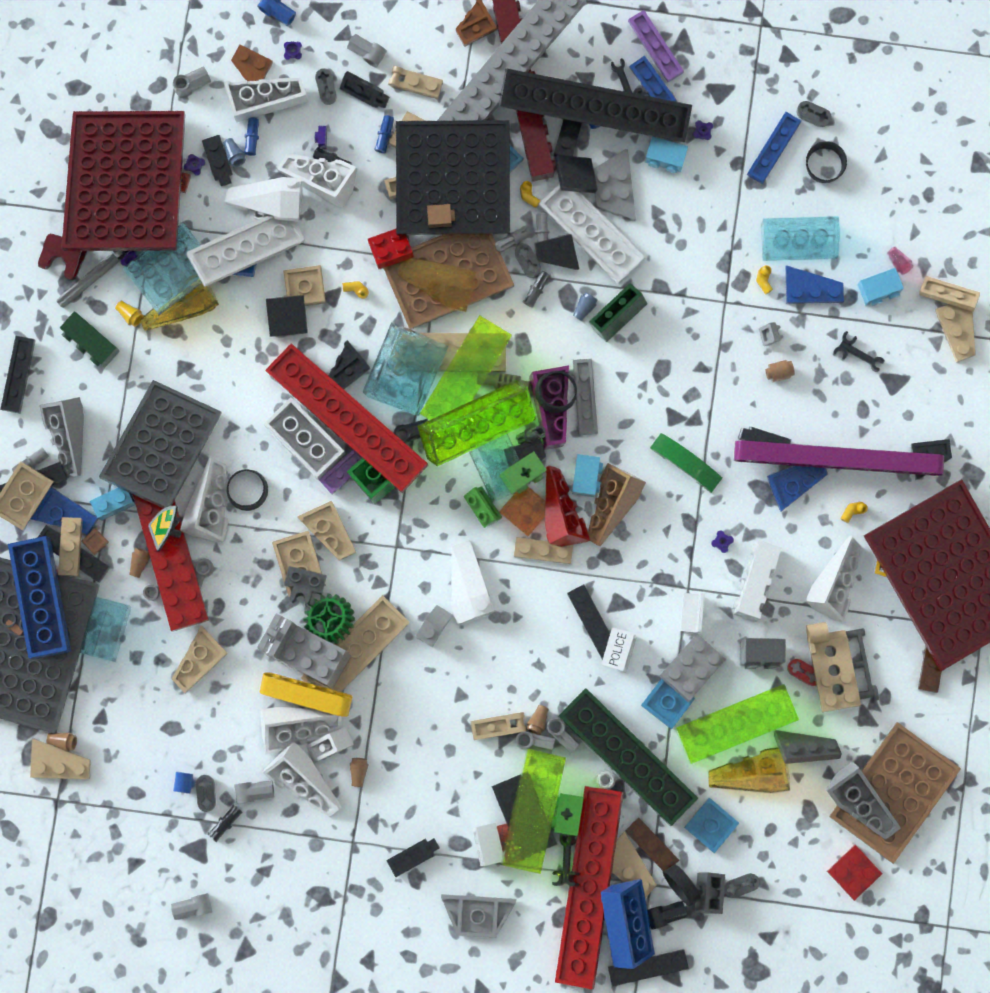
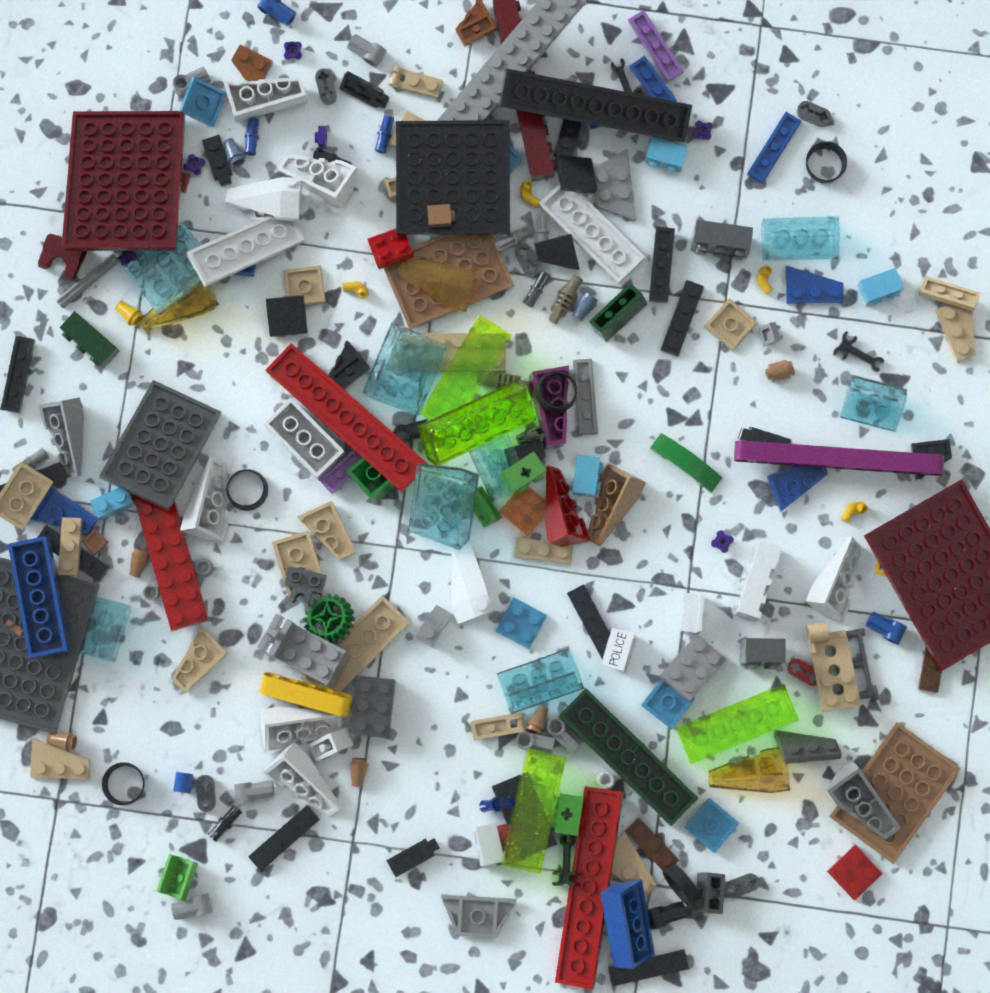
shield [148,506,181,551] -> none
clear pink cone [887,246,914,275] -> none
none -> black tyre [102,762,145,805]
none -> bright green bracket [157,854,198,901]
none -> dark azure plate [179,76,227,127]
none -> black plate [248,805,320,872]
none -> dark grey brick [350,675,396,739]
none -> clear light blue slope [408,463,479,550]
none -> clear blue axle [479,796,515,813]
none -> dark azure plate [495,597,547,649]
none -> clear light blue slope [496,648,584,714]
none -> dark tan hinge [549,274,583,325]
none -> black plate [648,226,675,303]
none -> black plate [660,280,704,357]
none -> dark grey brick [690,220,753,260]
none -> tan tile [704,298,757,351]
none -> clear light blue slope [840,375,907,432]
none -> blue piece [865,611,907,645]

